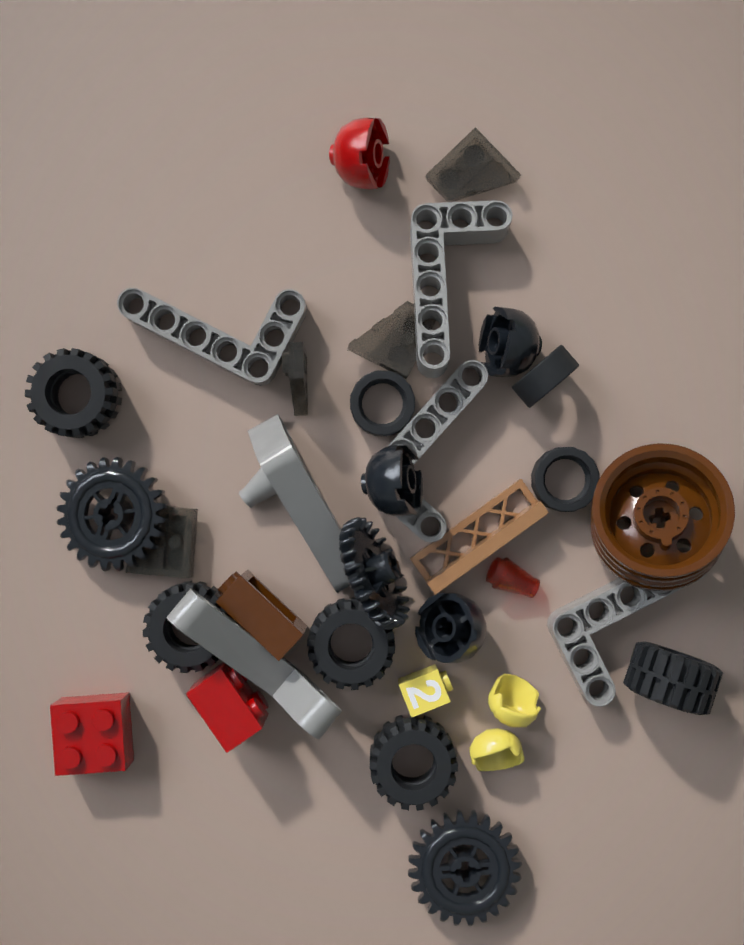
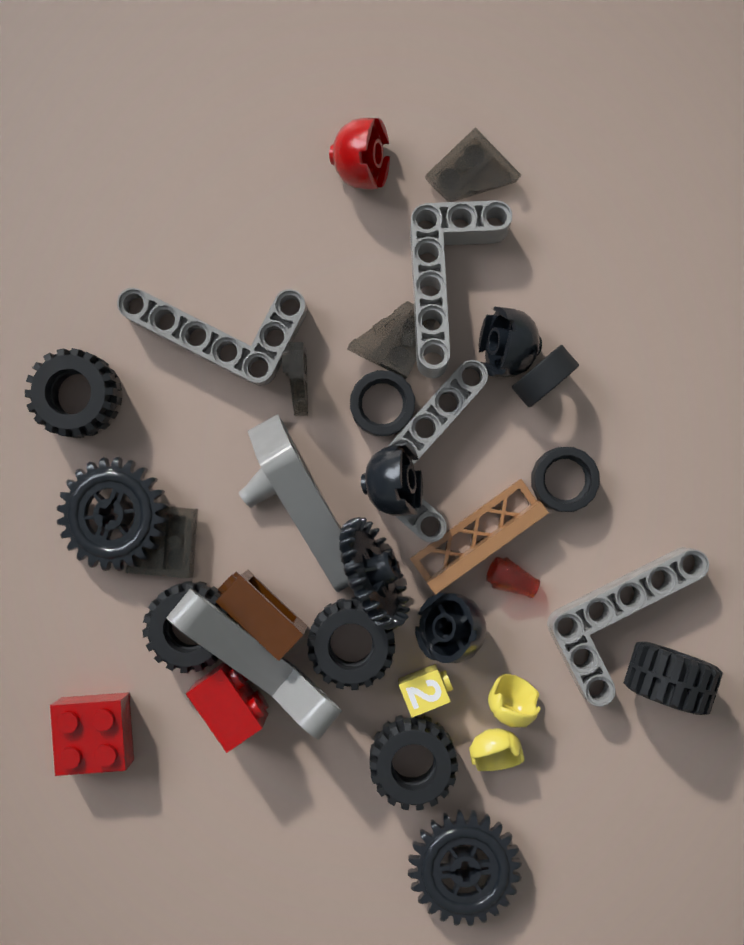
reddish brown wheel [590,443,735,591] -> none

